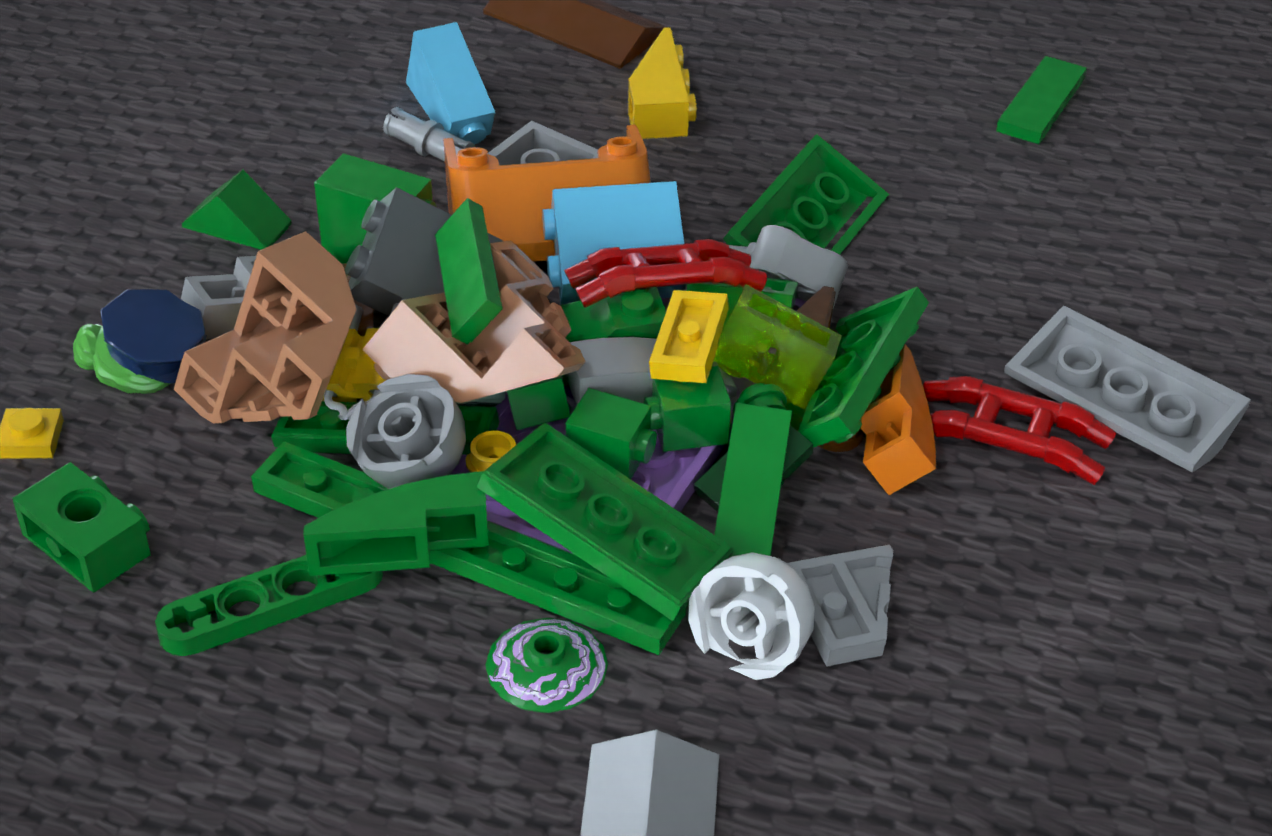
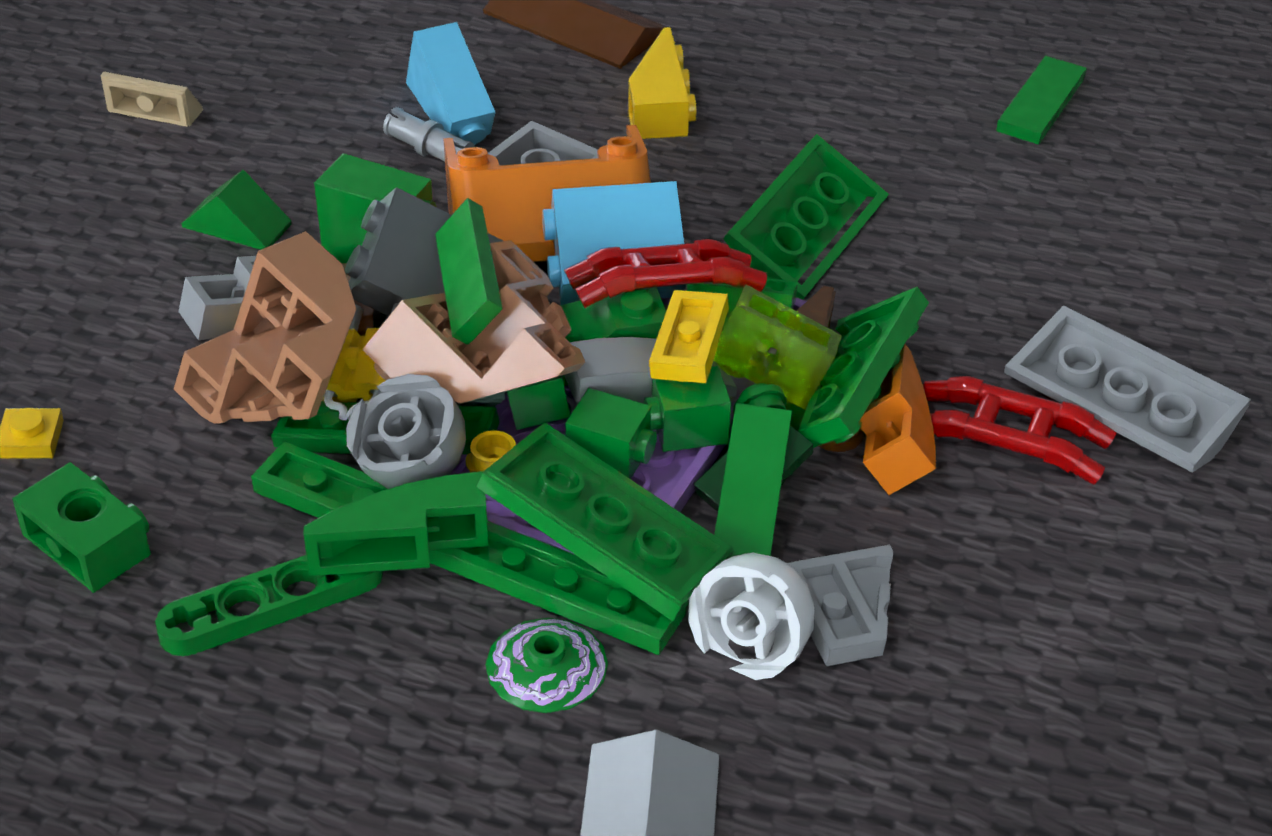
dark blue piece [73,289,207,394] -> none
light grey beam [729,225,848,308] -> none
none -> tan slope [101,72,203,127]

